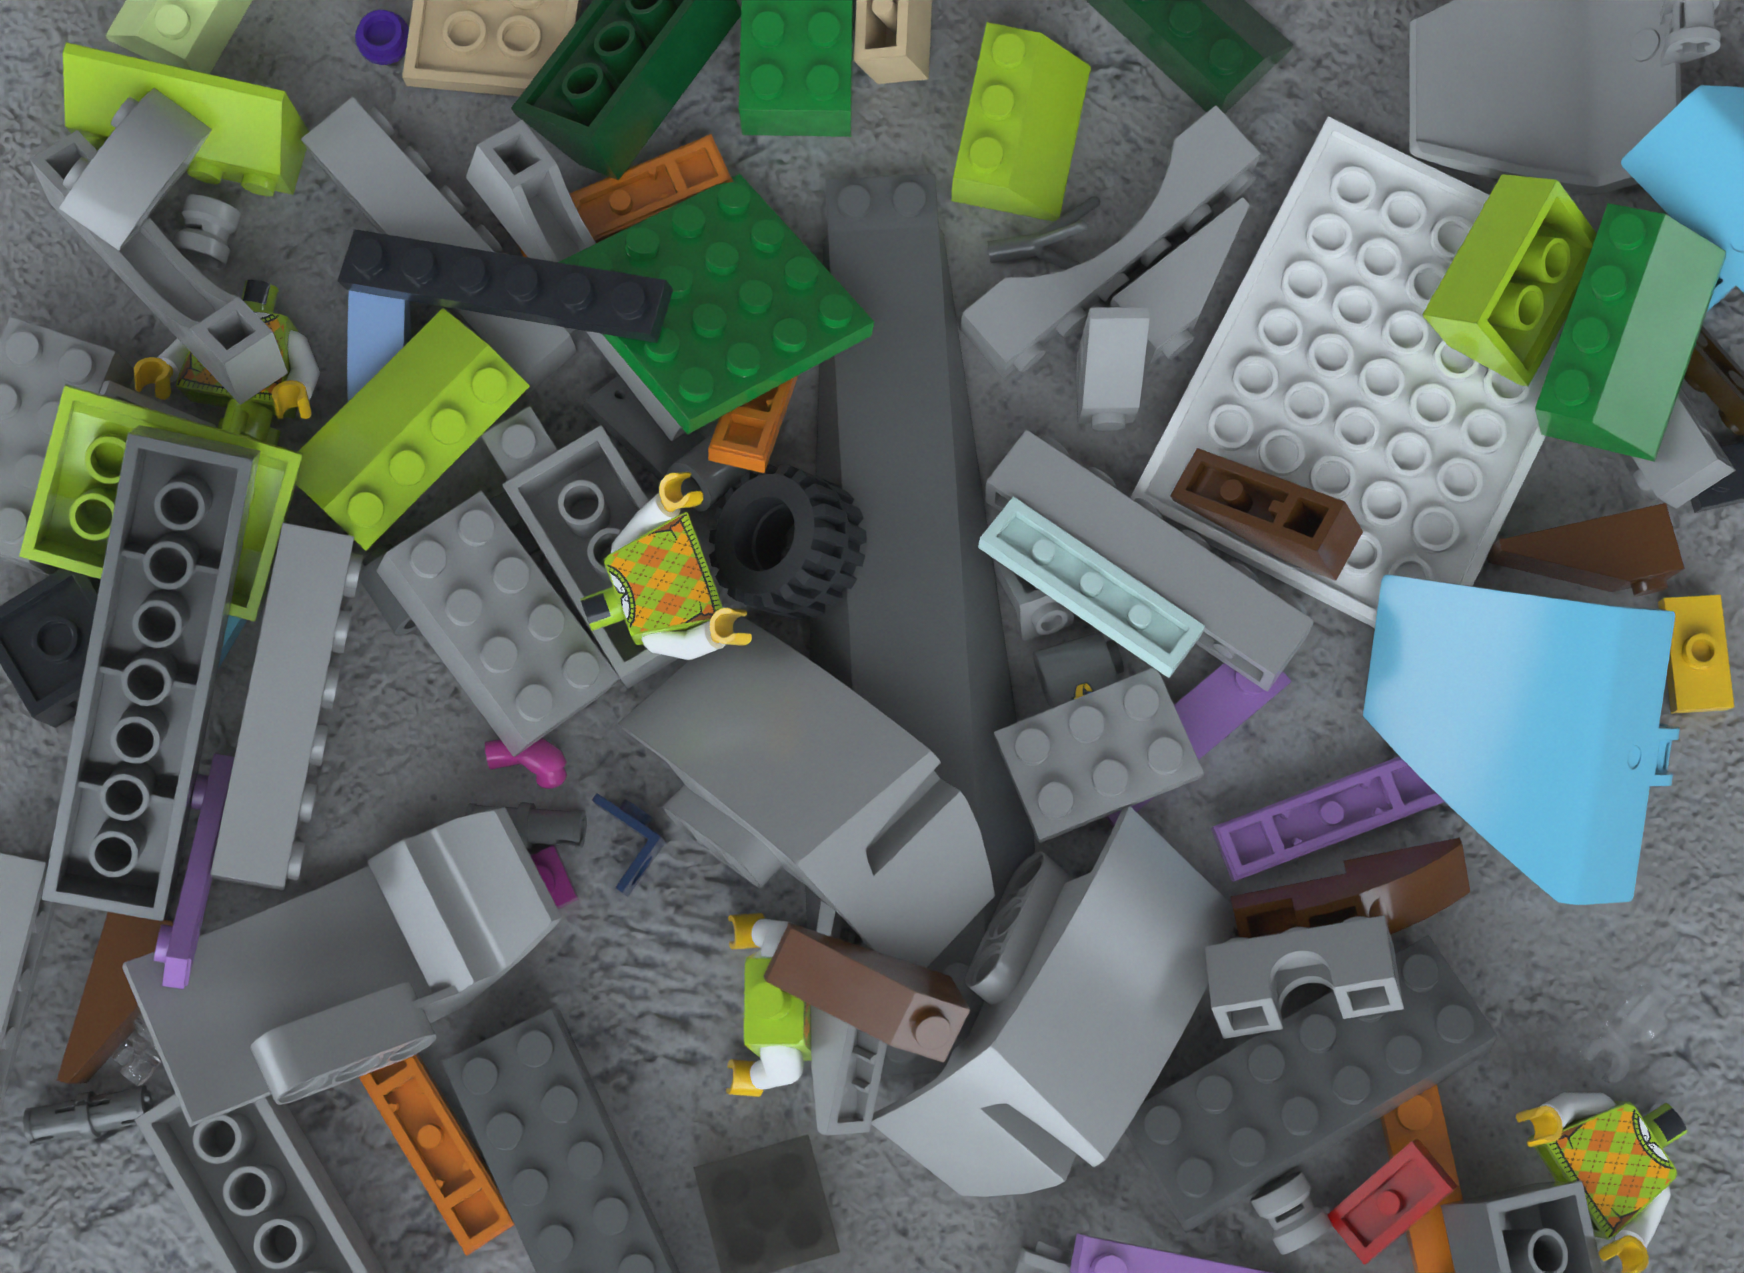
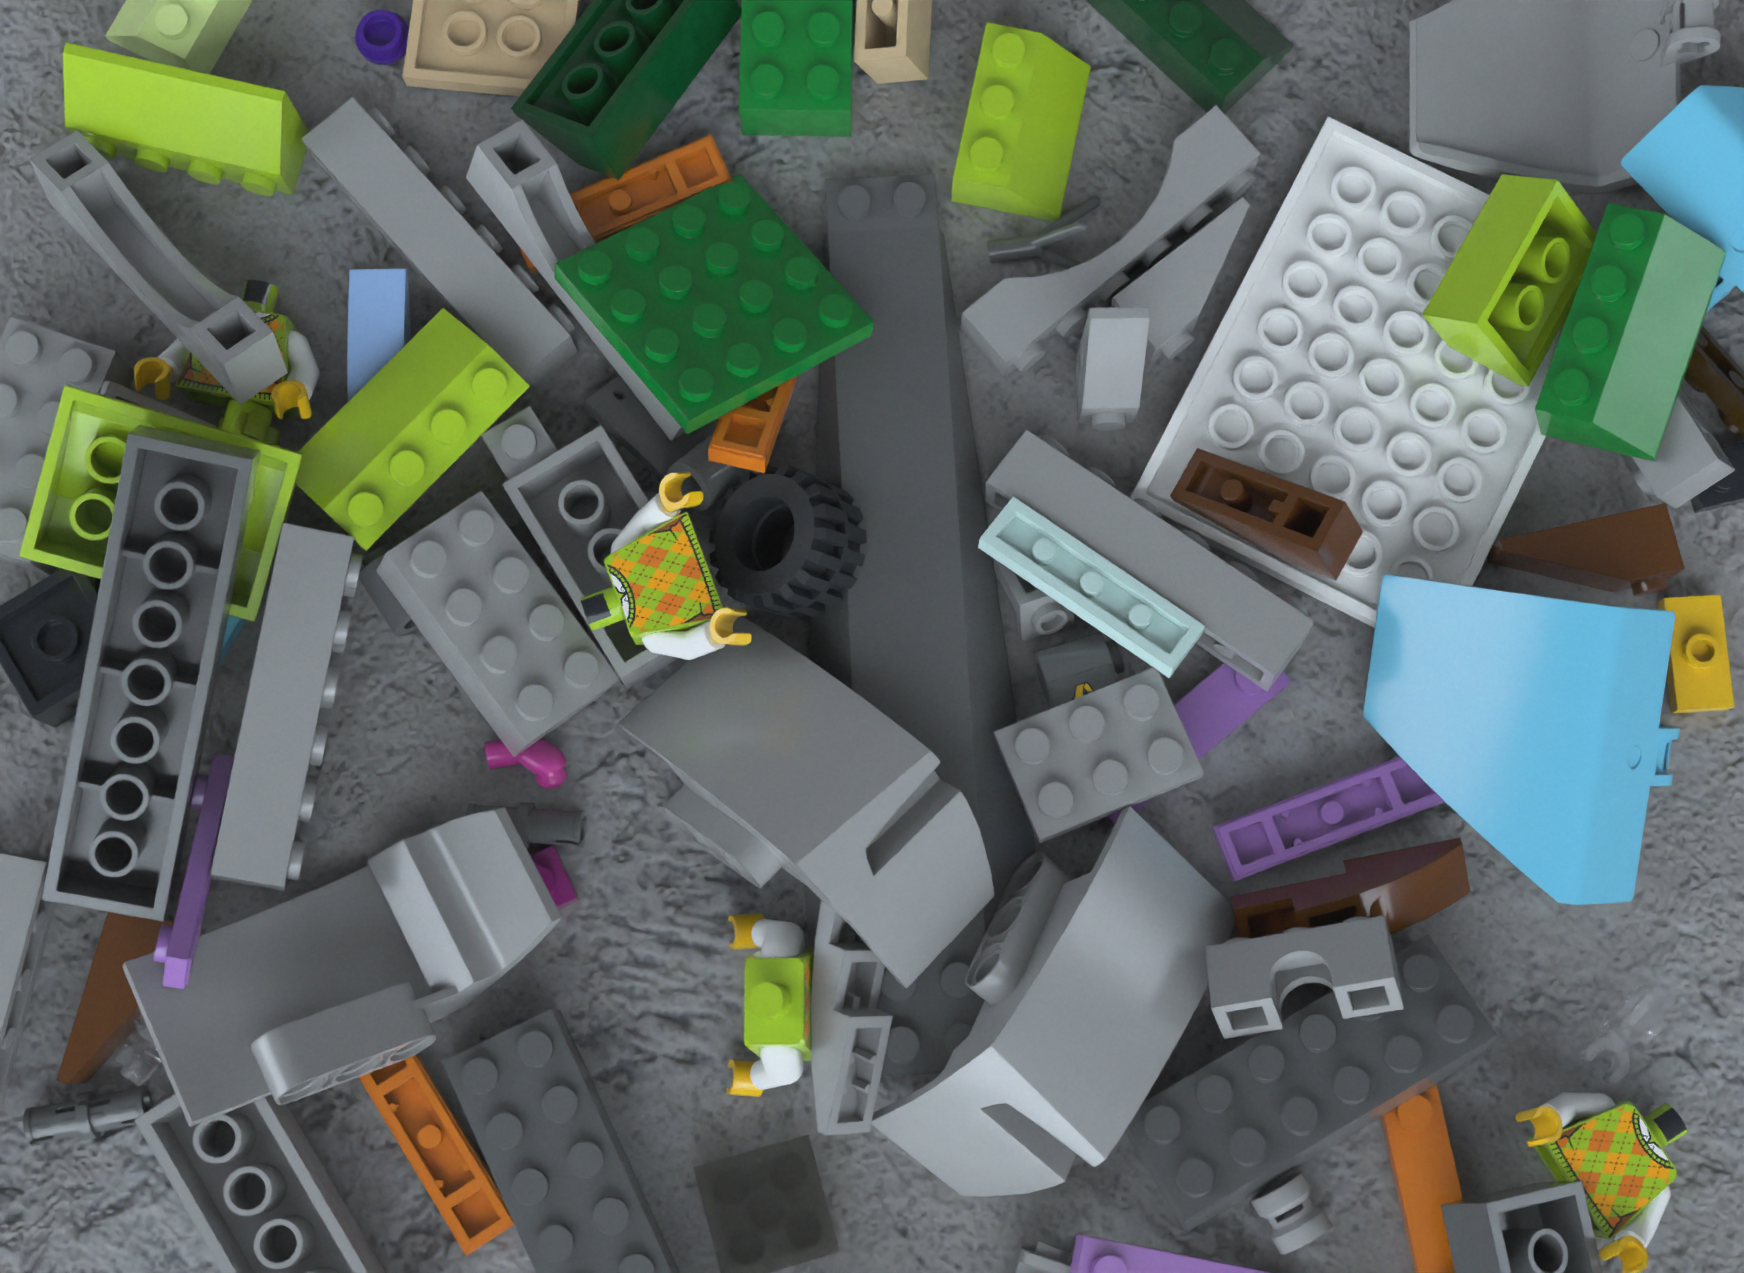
light grey brick [59,88,212,250] -> none
light grey wheel [172,195,241,269] -> none
black plate [337,229,673,343] -> none
dark blue bracket [592,793,666,897] -> none
reddish brown slope [764,923,970,1062] -> none
red plate [1327,1139,1458,1265] -> none

